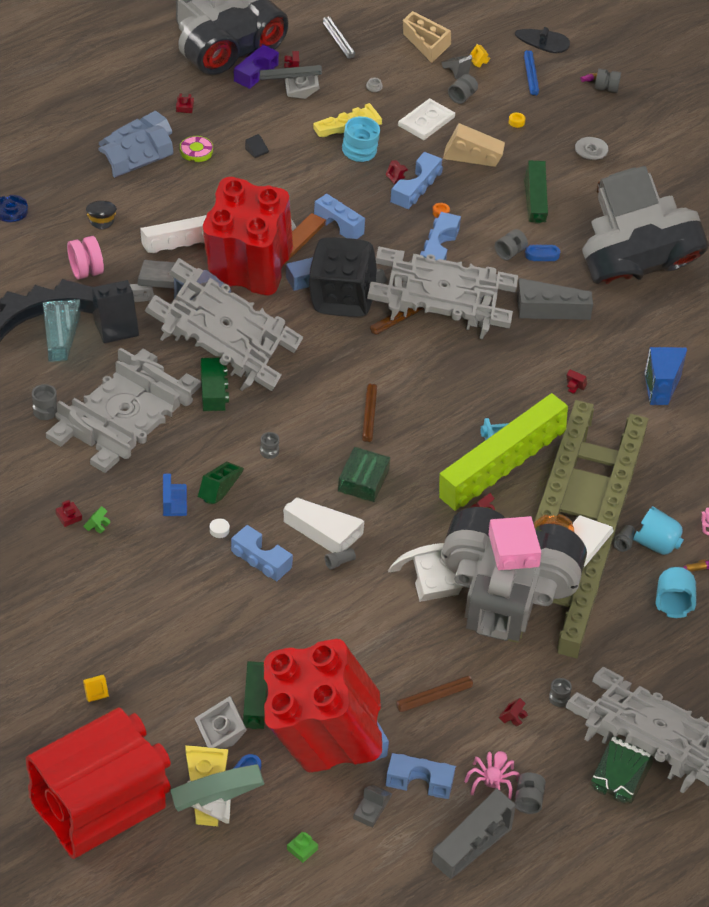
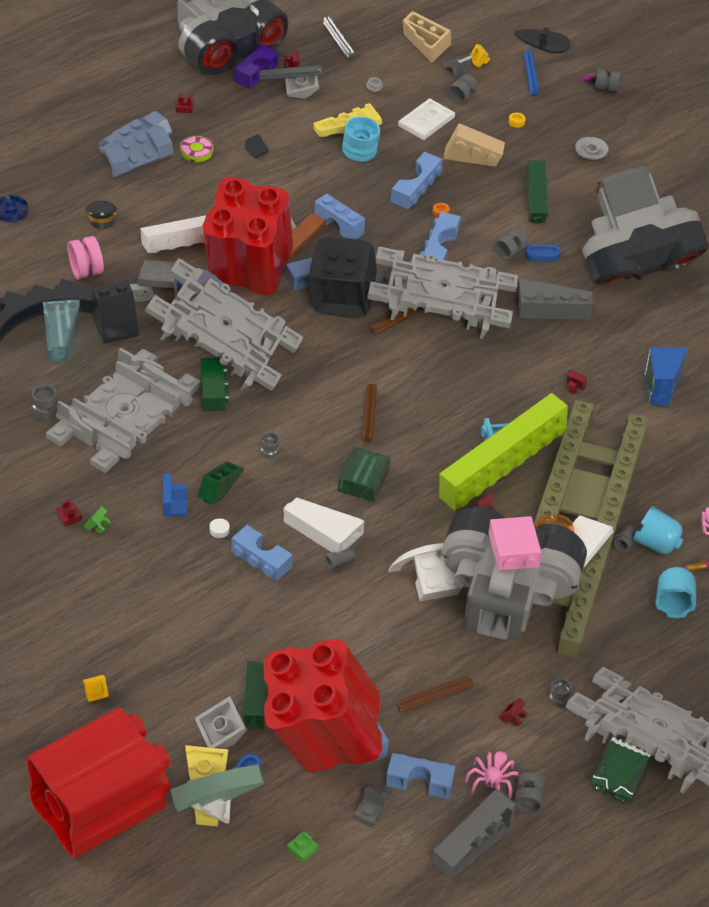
dark red tile [385,160,408,184] -> none

